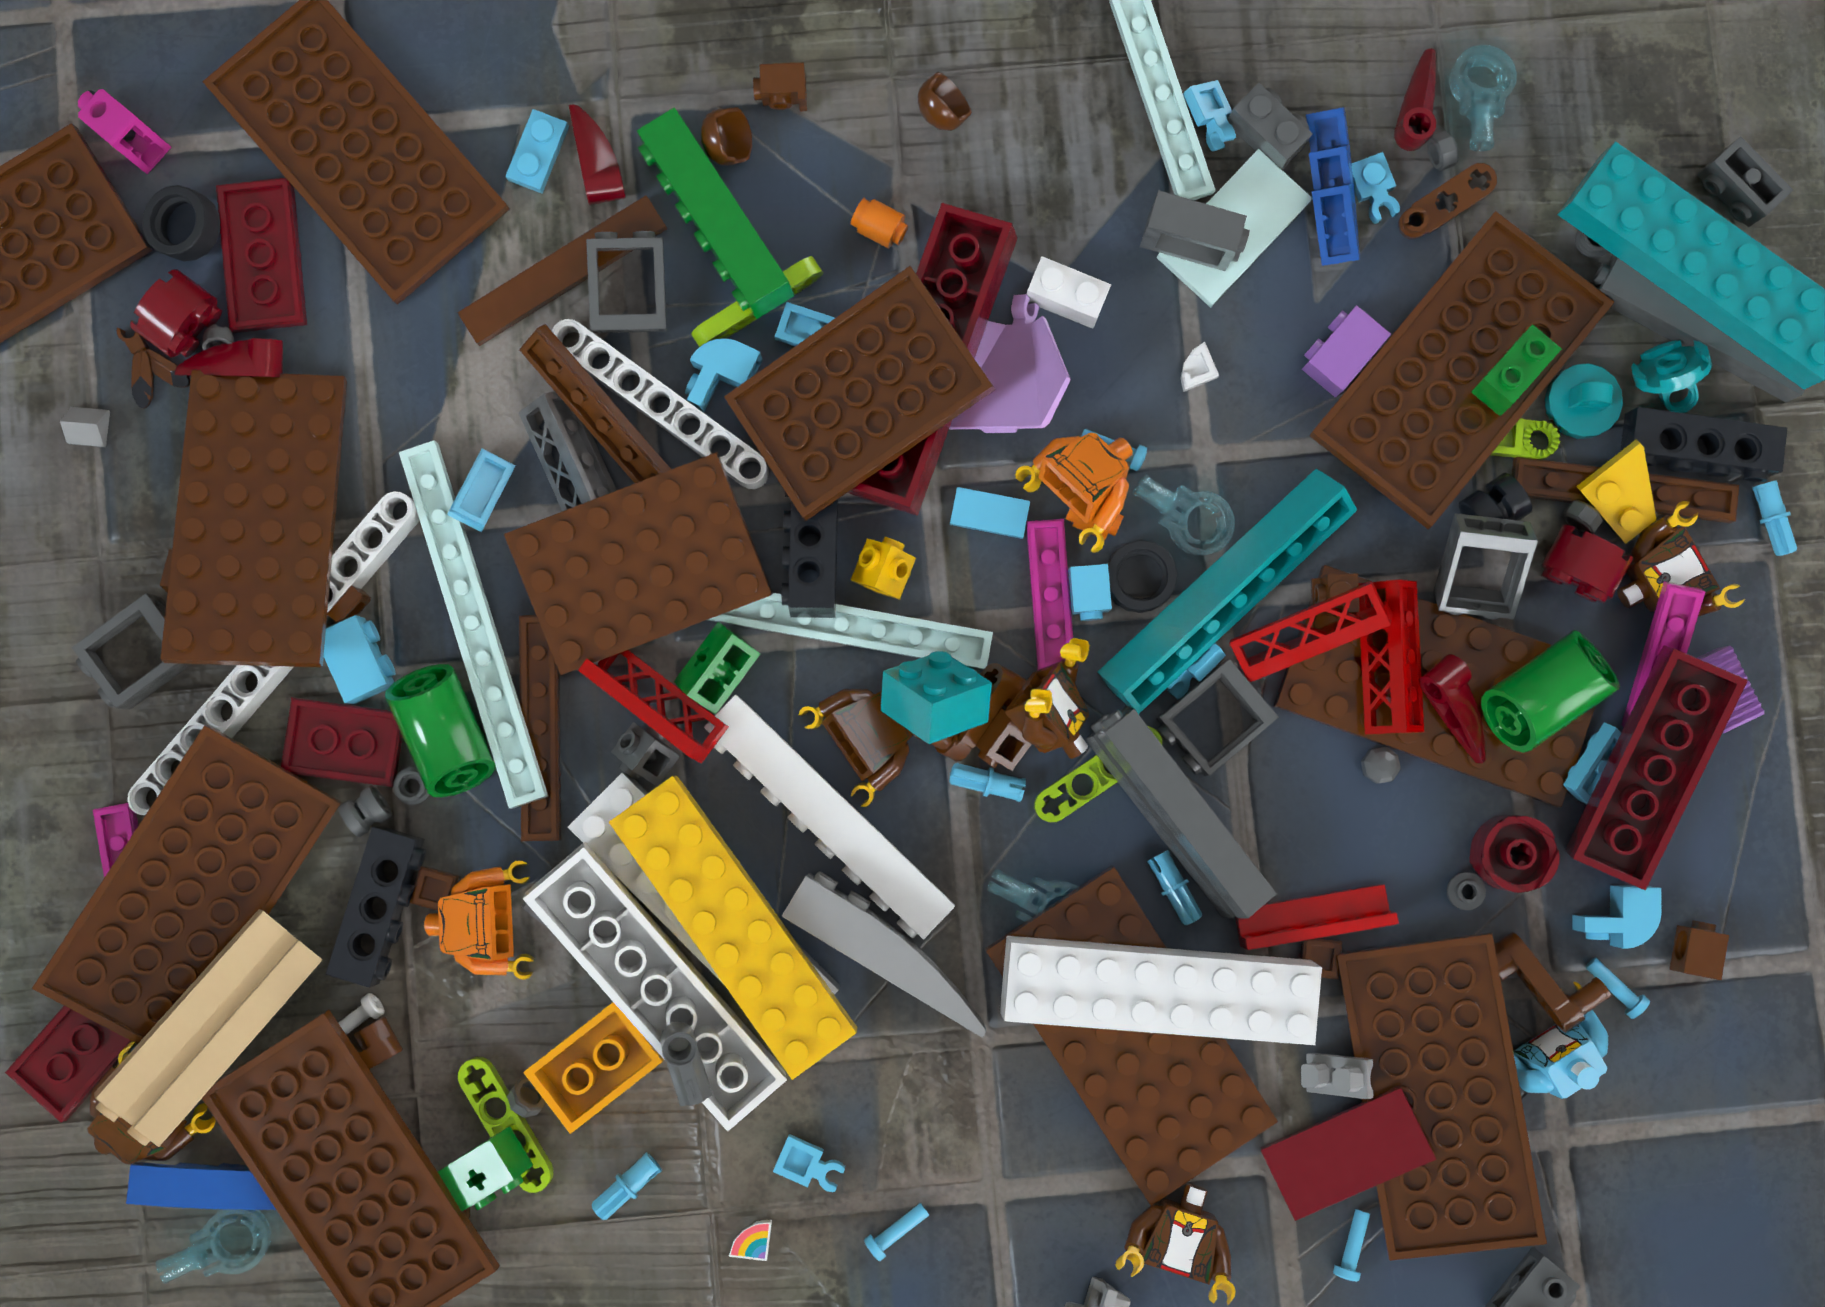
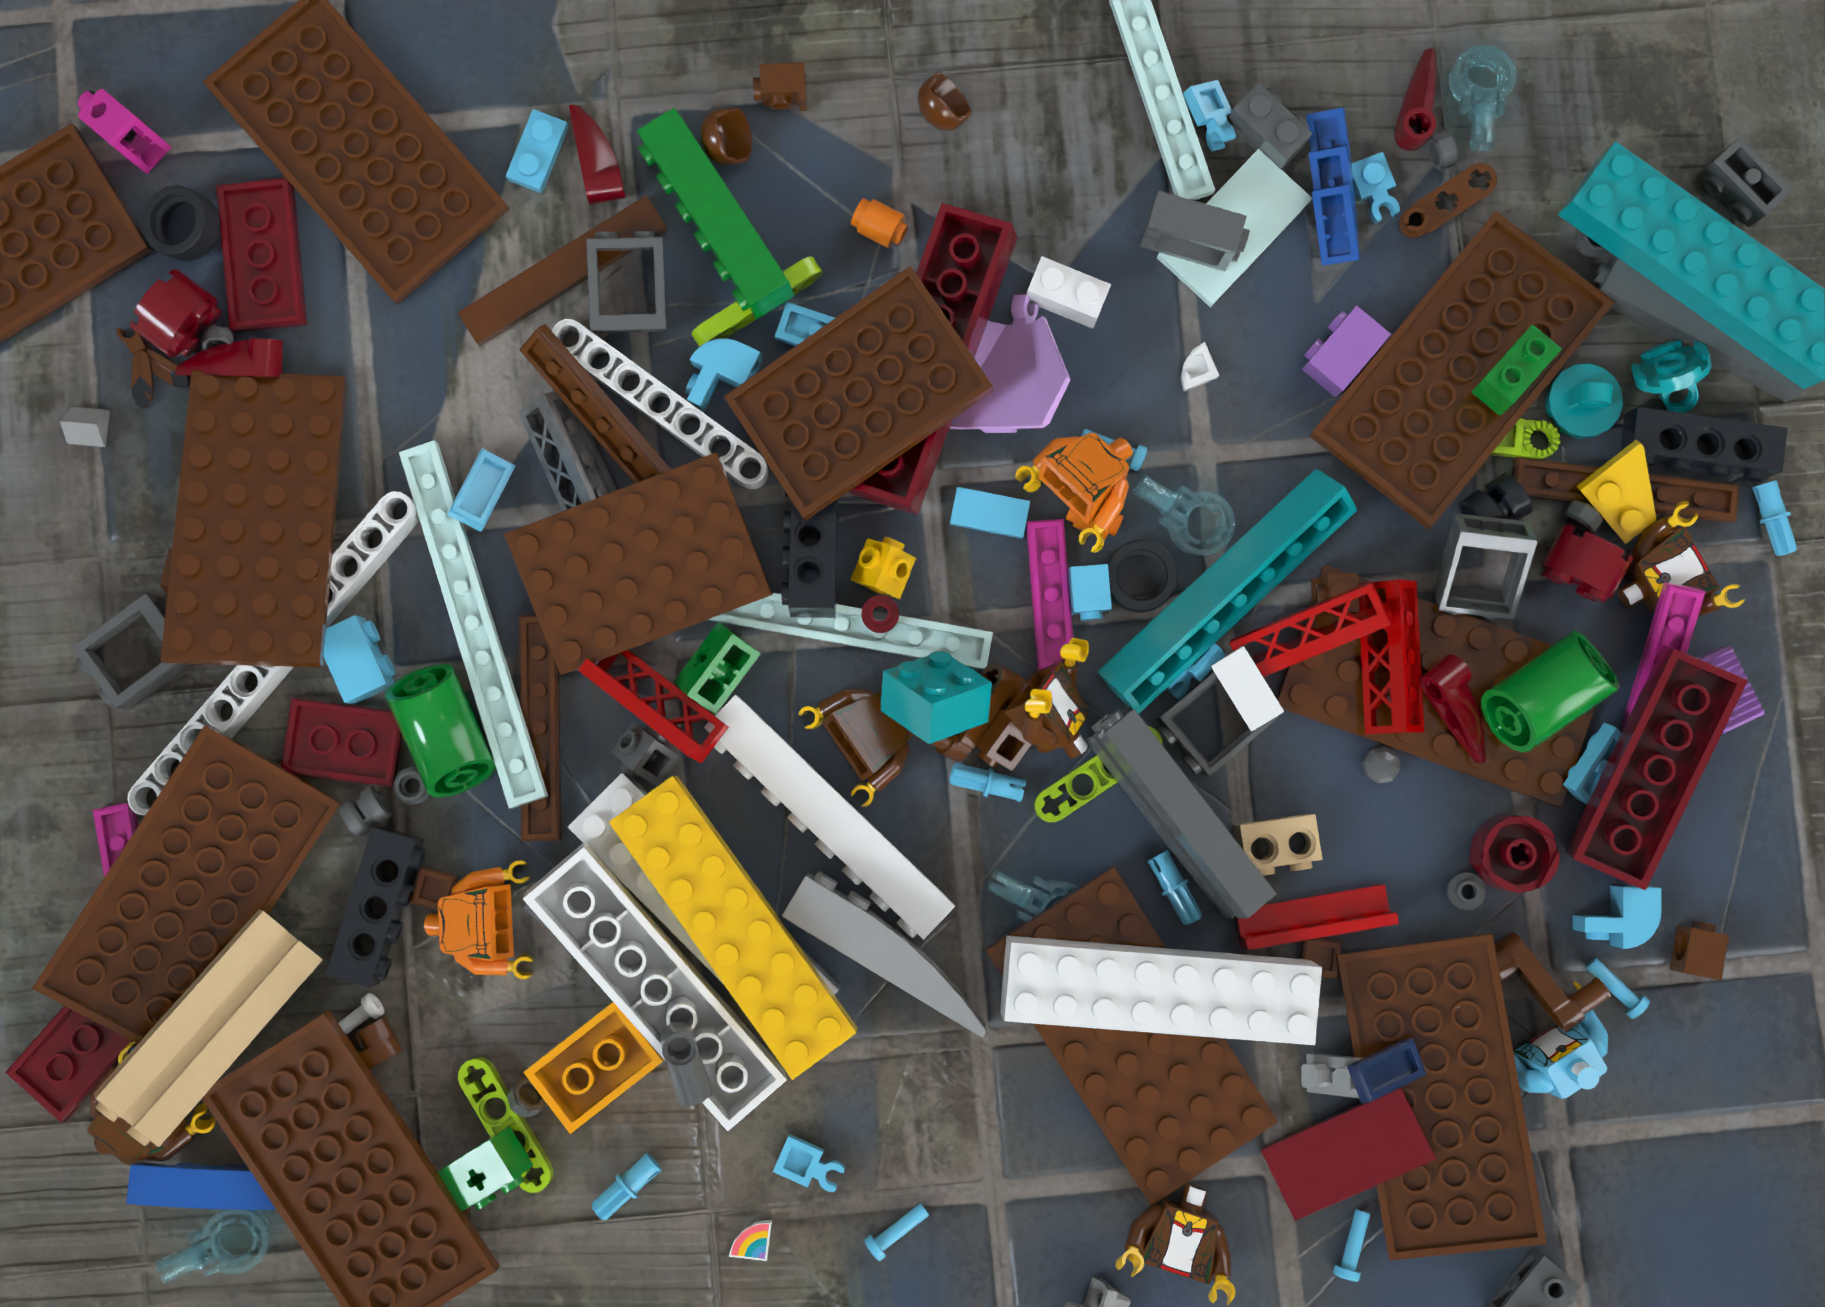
reddish brown tile [327,586,372,623] -> none
none -> dark red plate [861,595,899,633]
none -> white tile [1211,646,1284,731]
none -> tan brick [1234,814,1323,876]
none -> dark blue tile [1347,1038,1427,1103]

